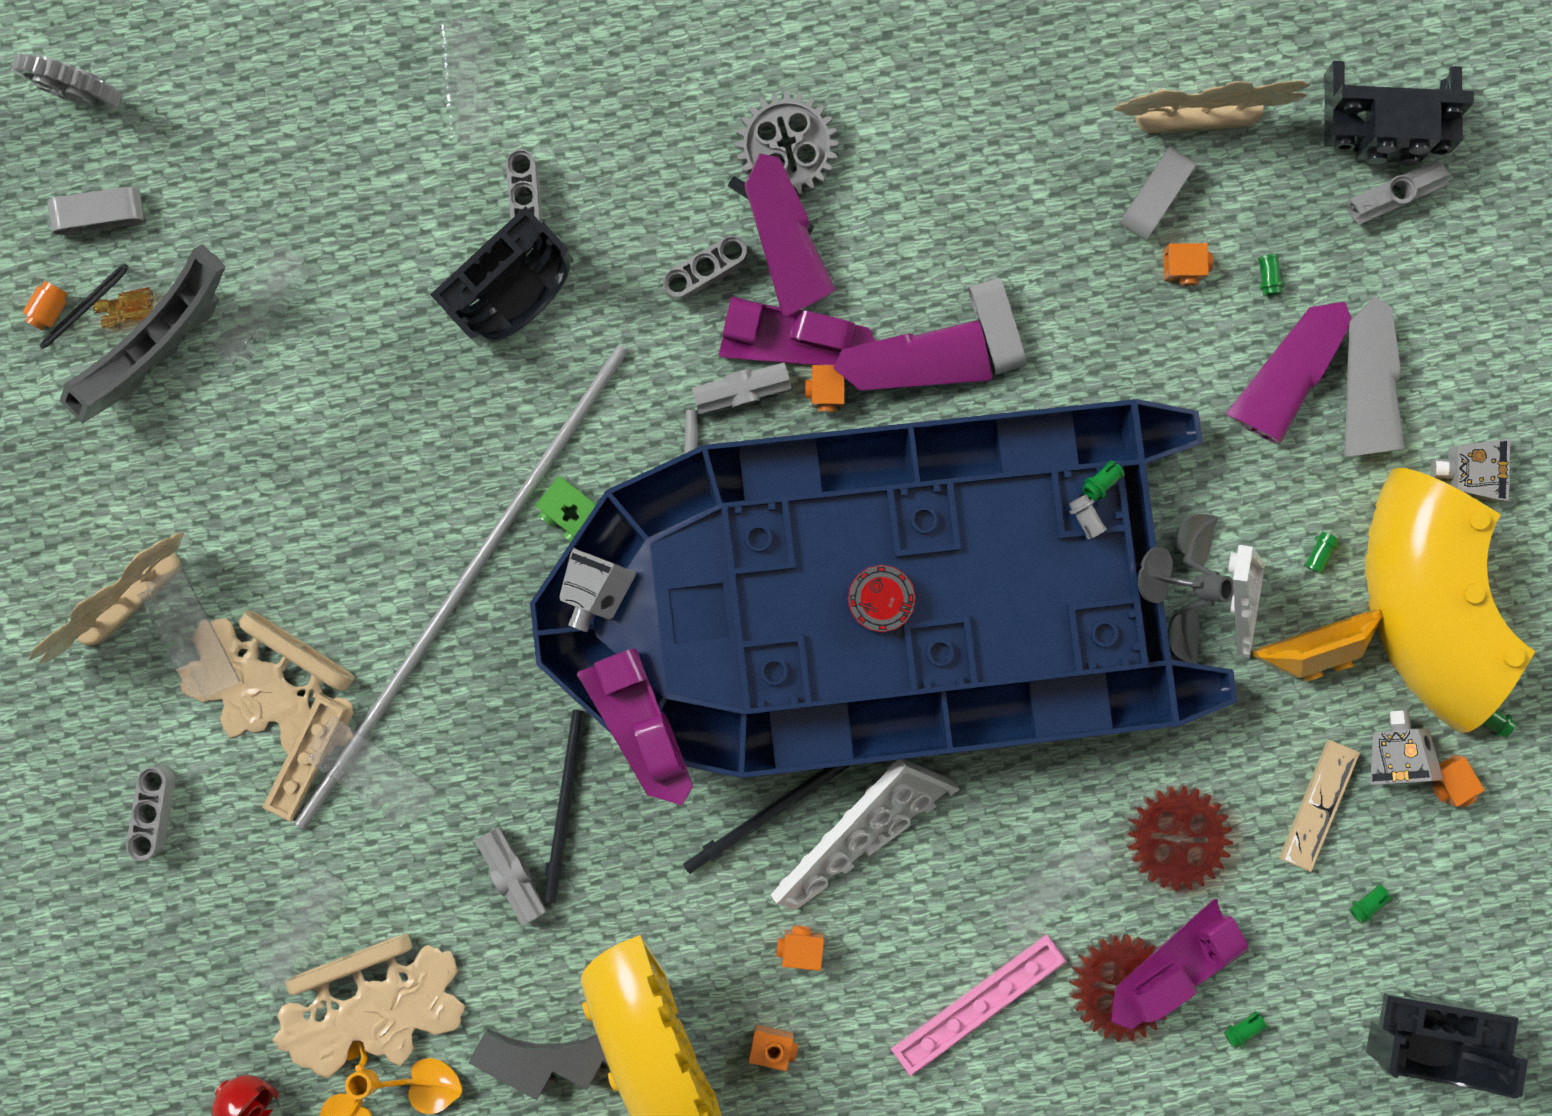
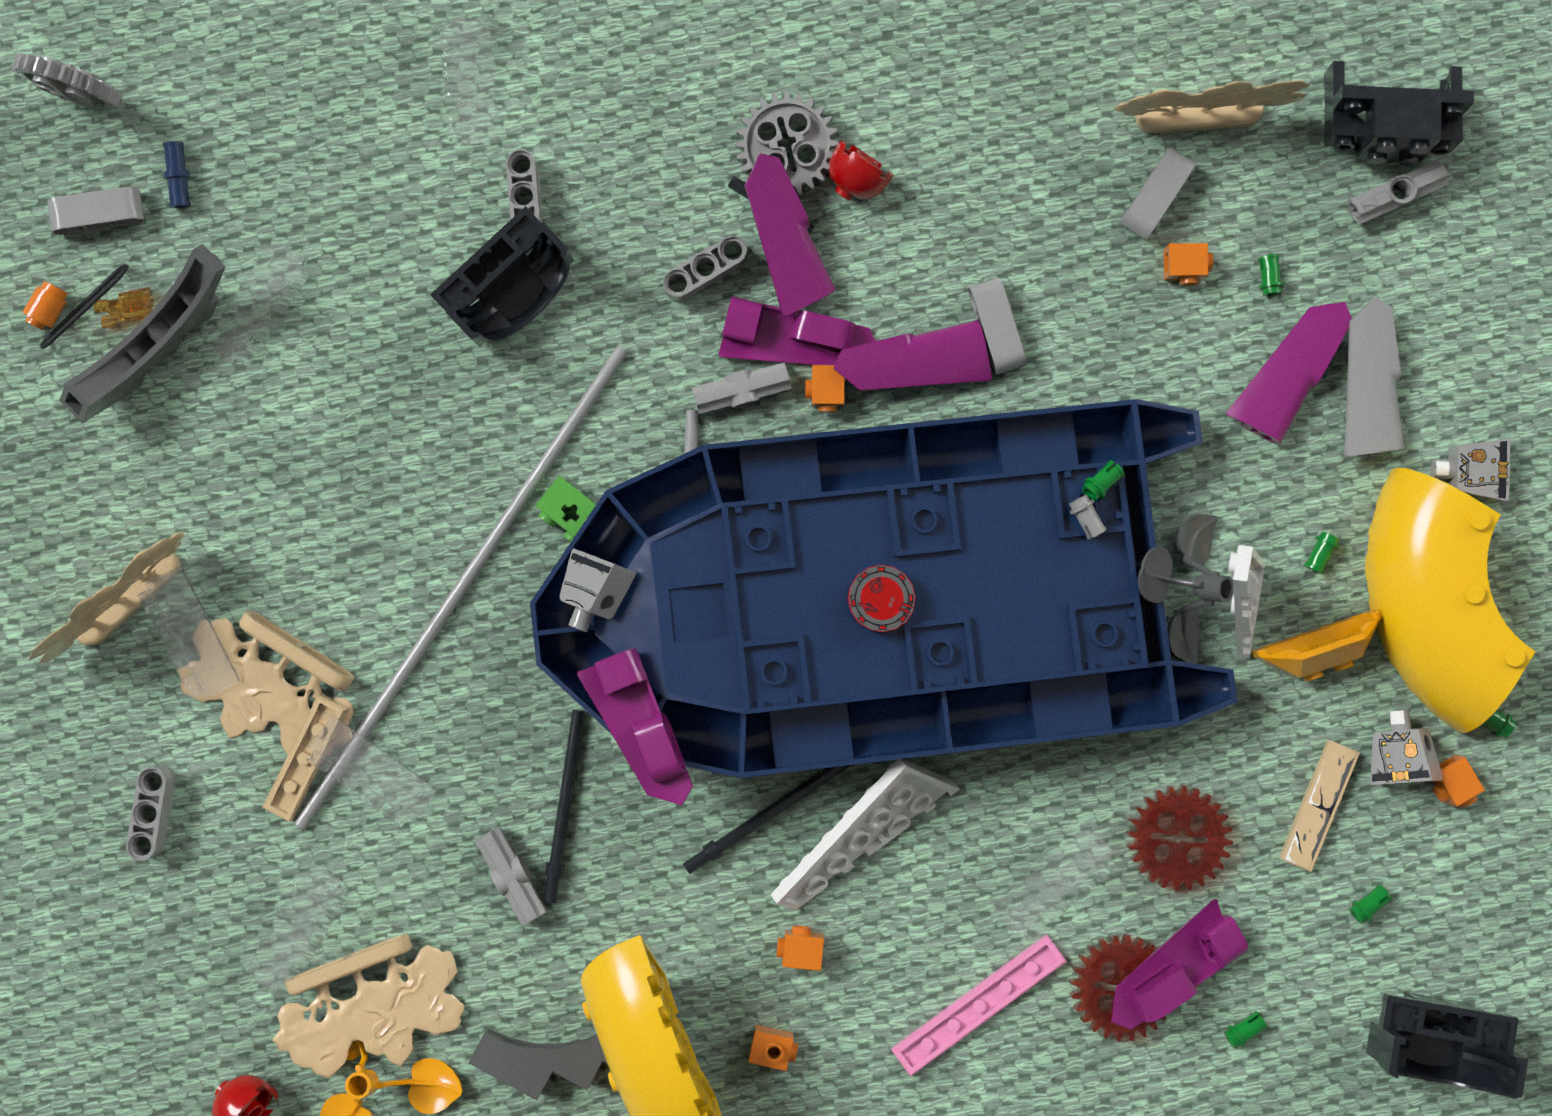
none -> dark blue pin [163,141,191,208]
none -> red cylinder [828,140,894,201]

